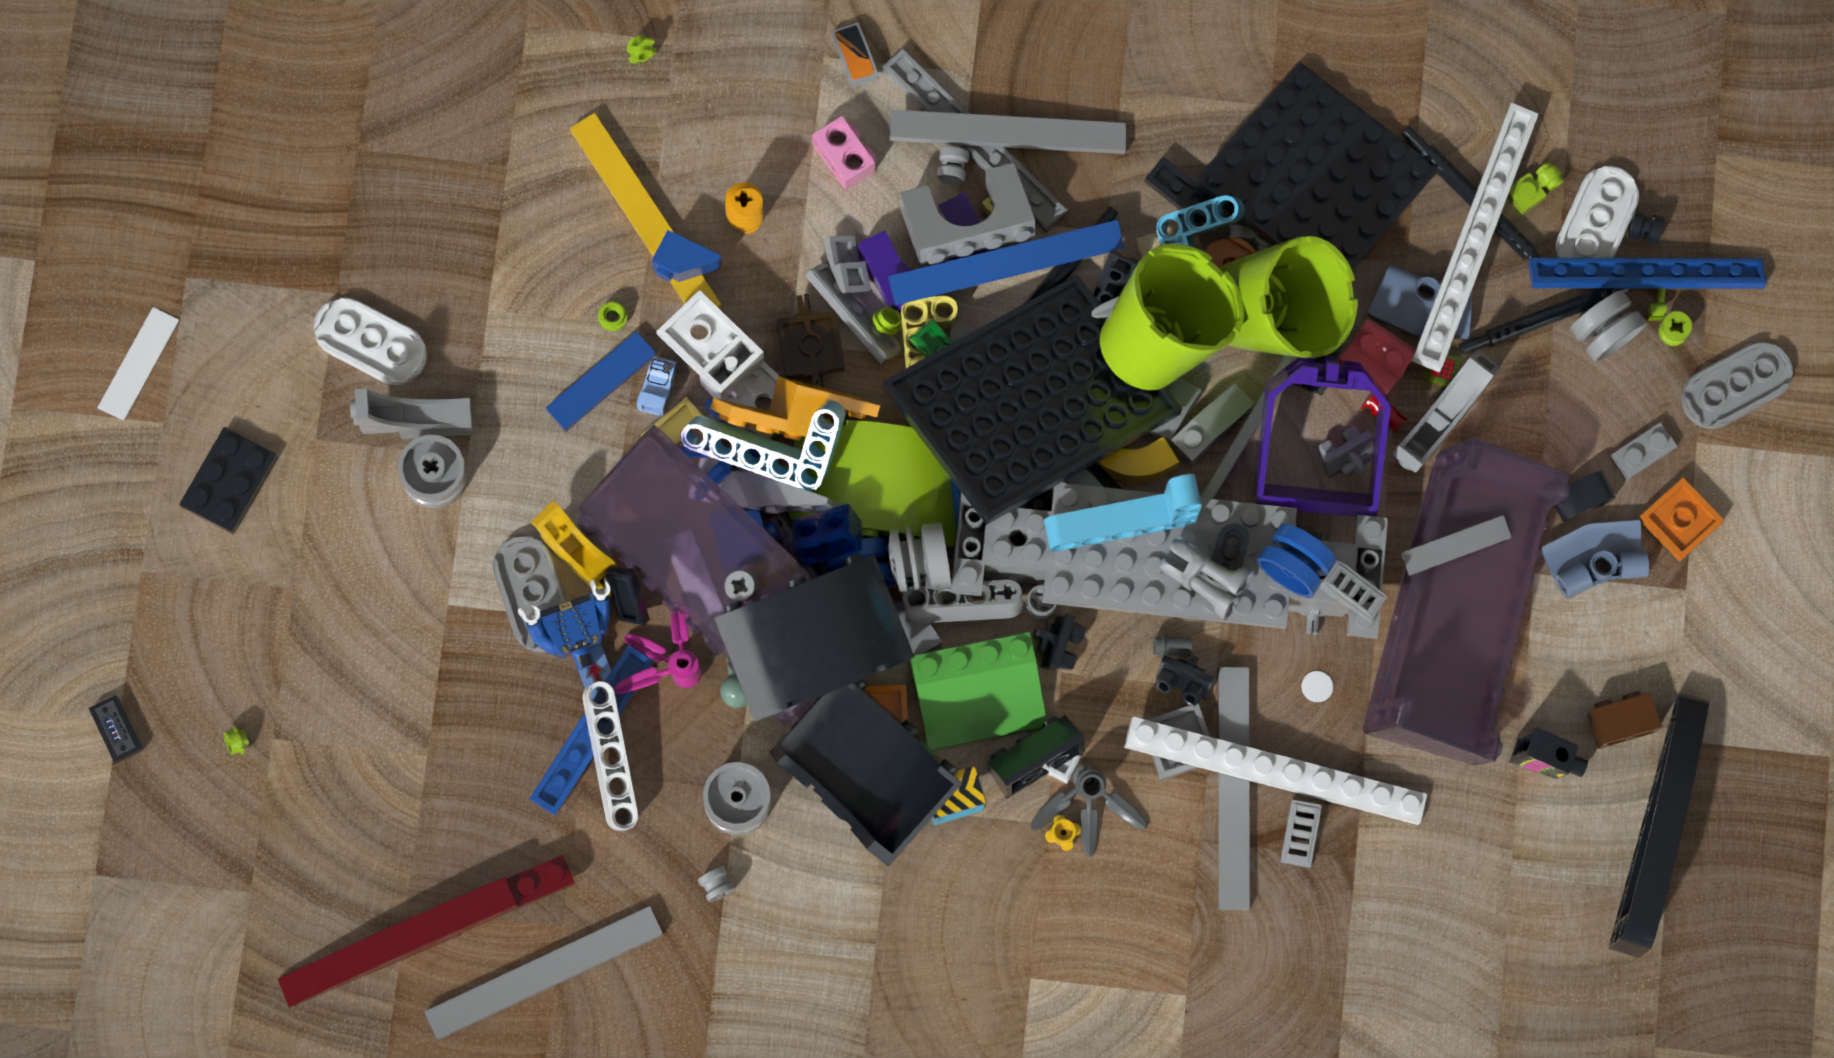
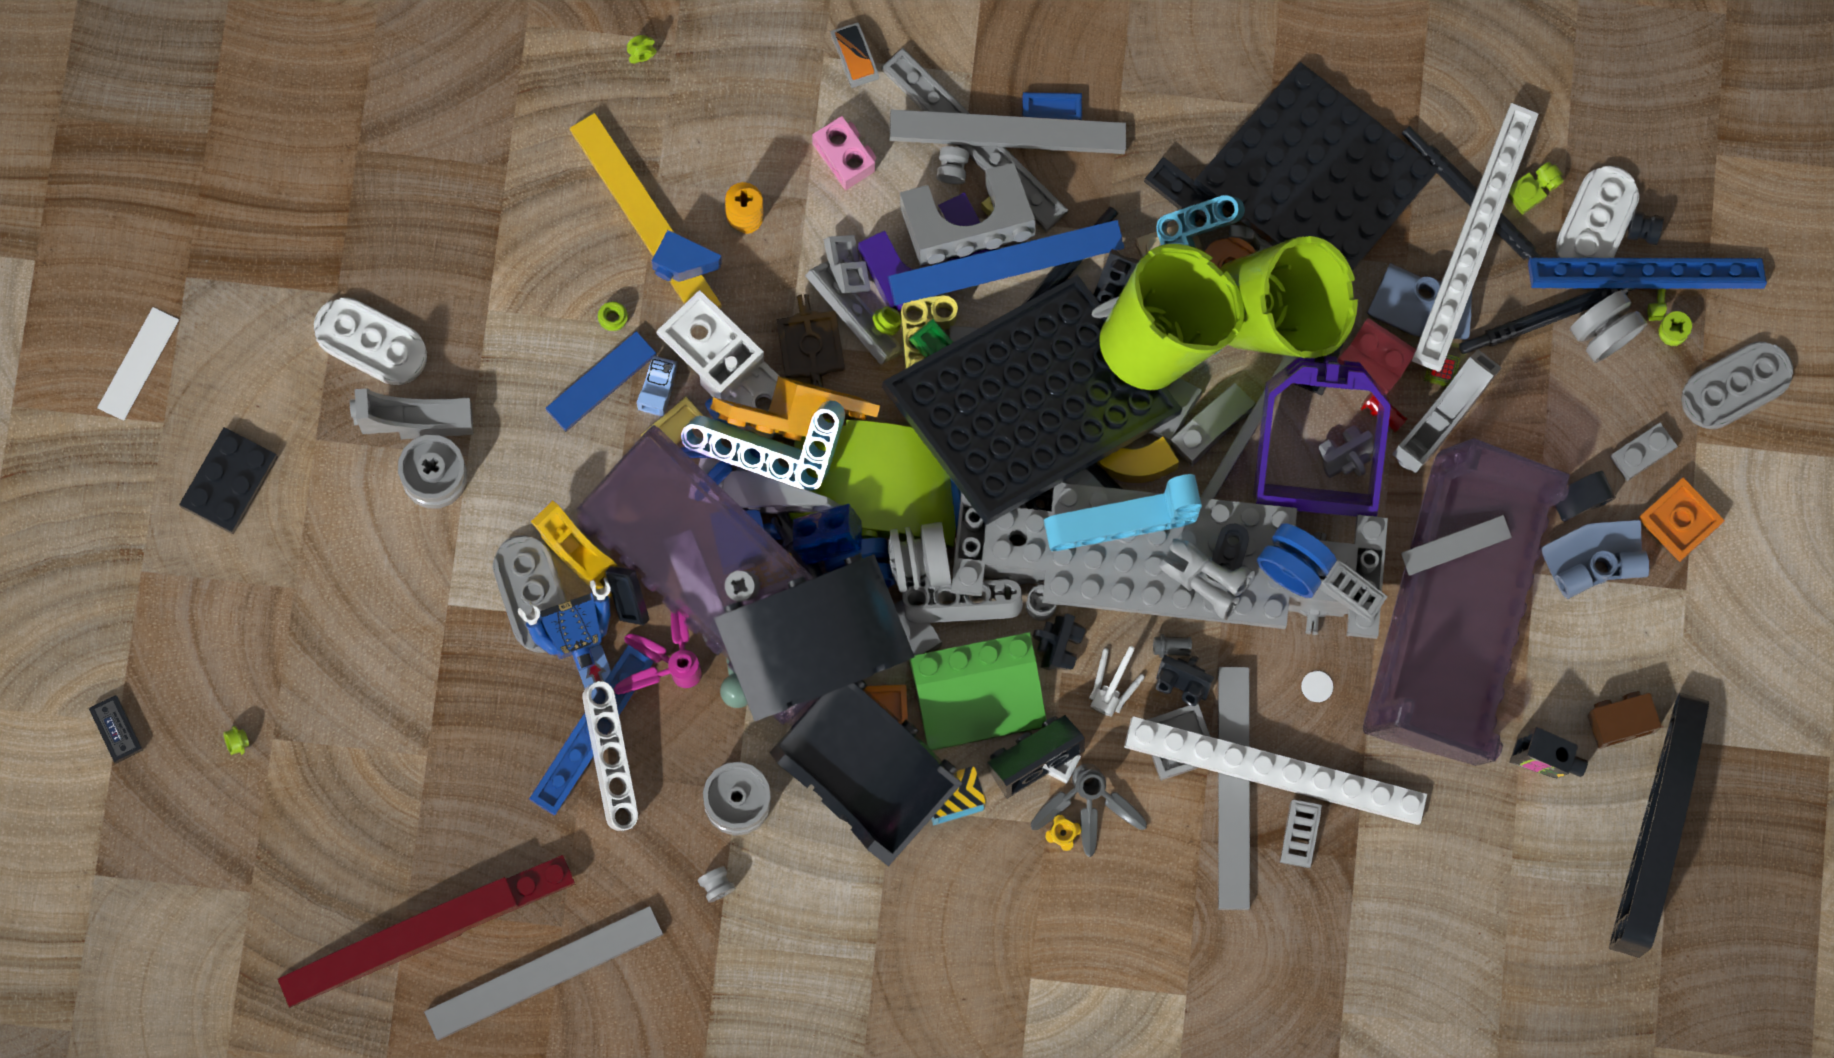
none -> blue tile [1022,92,1082,120]
none -> white plant [1089,646,1145,717]

